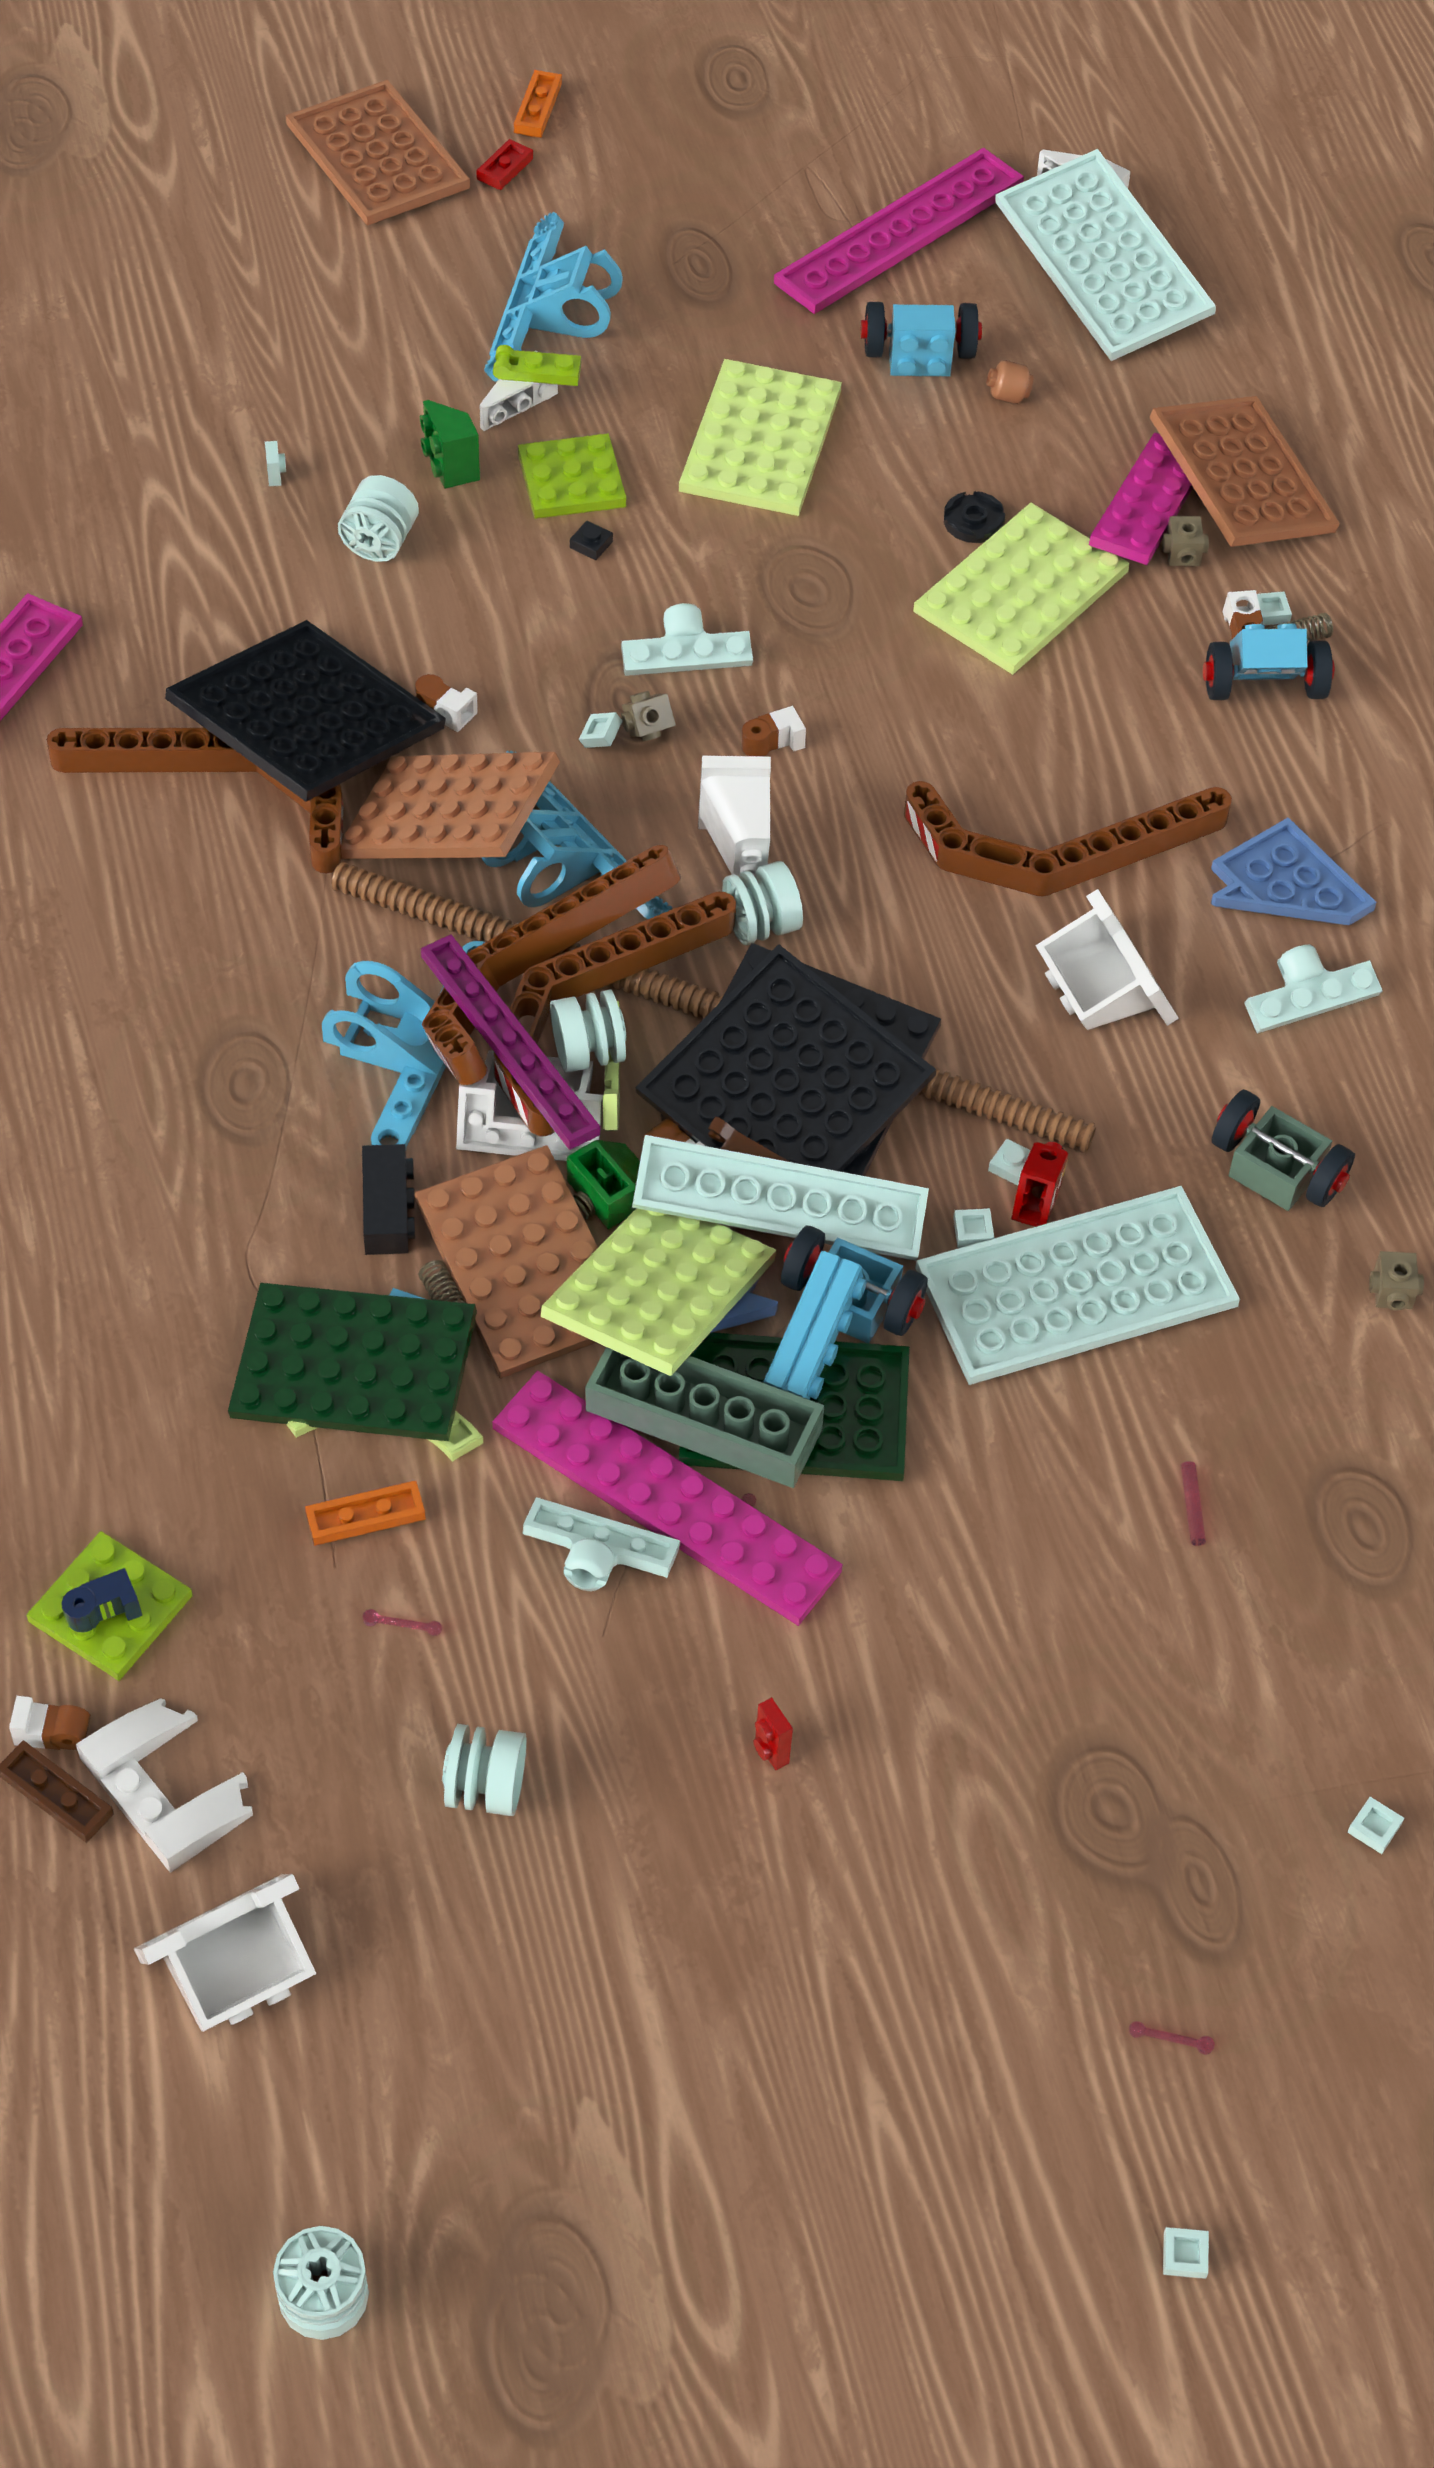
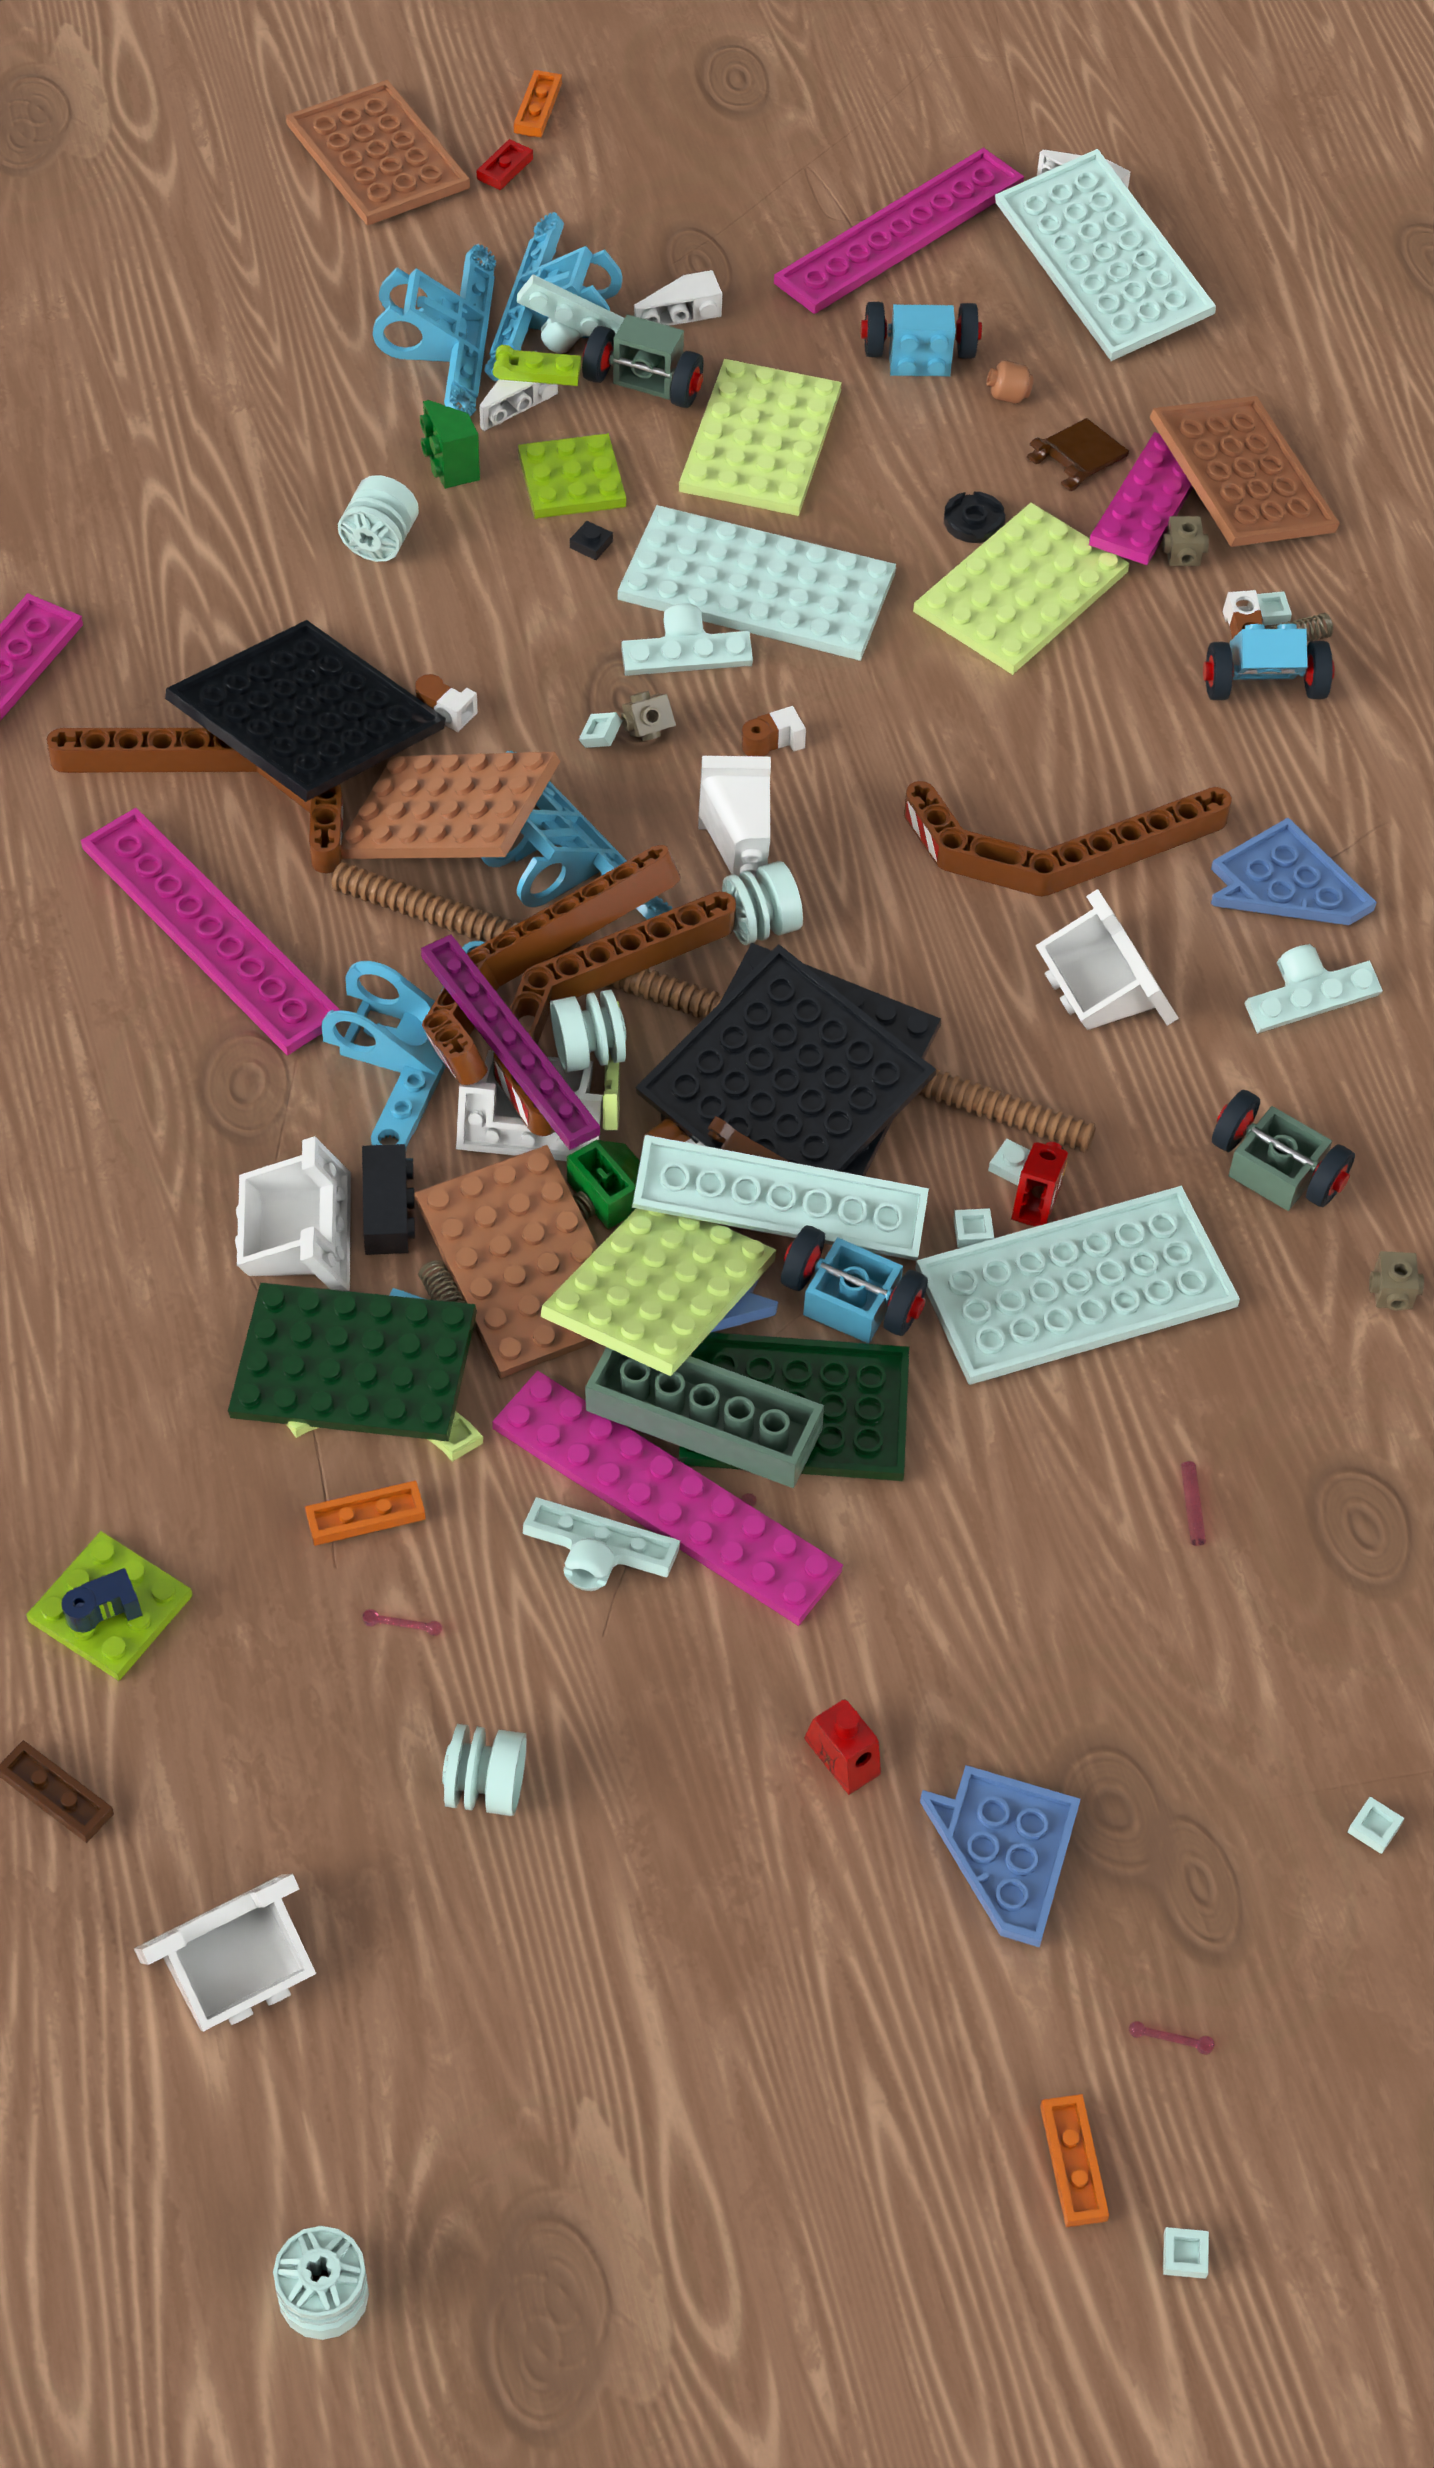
leg [9,1696,91,1750] -> none
white wedge [76,1698,253,1873] -> none
light aqua plate [265,441,286,486] -> none
red plate [753,1697,793,1770] -> none
medium azure brick [763,1251,867,1400] -> none
none -> dark pink plate [81,807,340,1056]
none -> white windscreen [235,1136,351,1292]
none -> medium azure piece [373,244,496,417]
none -> light aqua plate [517,275,625,354]
none -> brick [582,314,704,408]
none -> light aqua plate [618,505,896,661]
none -> white slope [634,270,722,326]
none -> red torso [804,1699,881,1795]
none -> medium blue wing [920,1765,1081,1948]
none -> reddish brown flag [1027,418,1129,491]
none -> orange plate [1040,2094,1109,2227]

